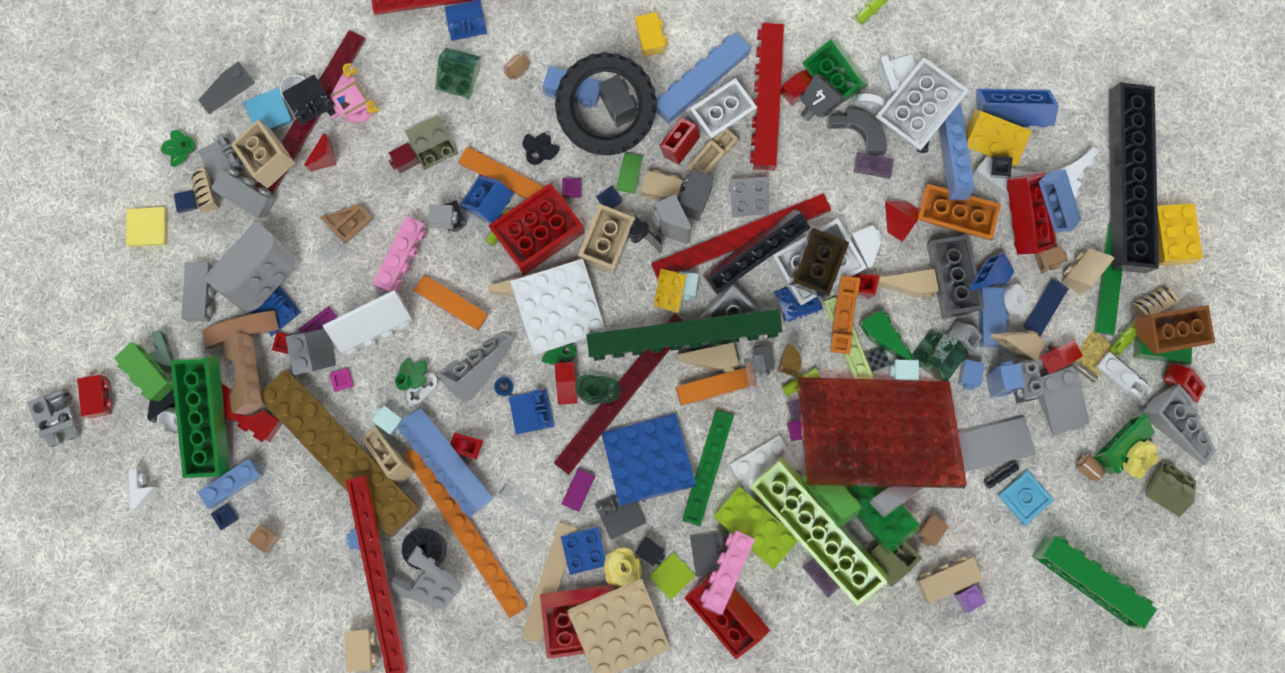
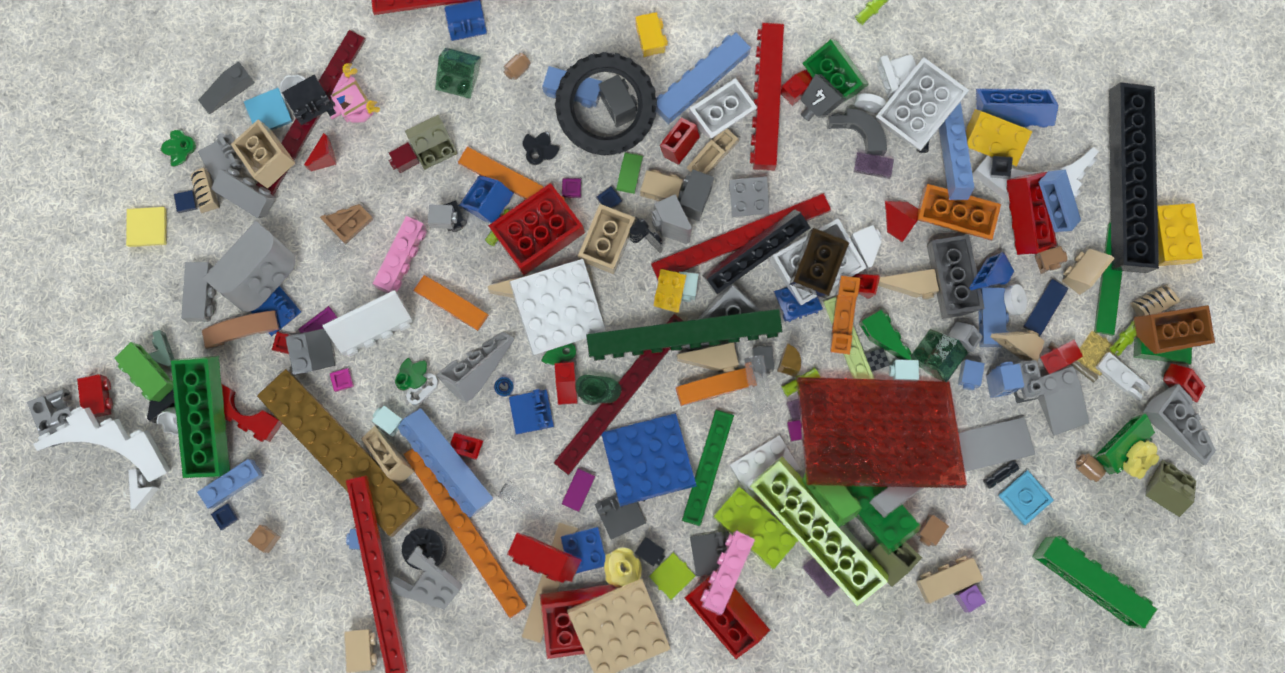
medium nougat arch [224,332,262,415] -> none
none -> white arch [33,407,170,482]
none -> red brick [507,533,581,583]

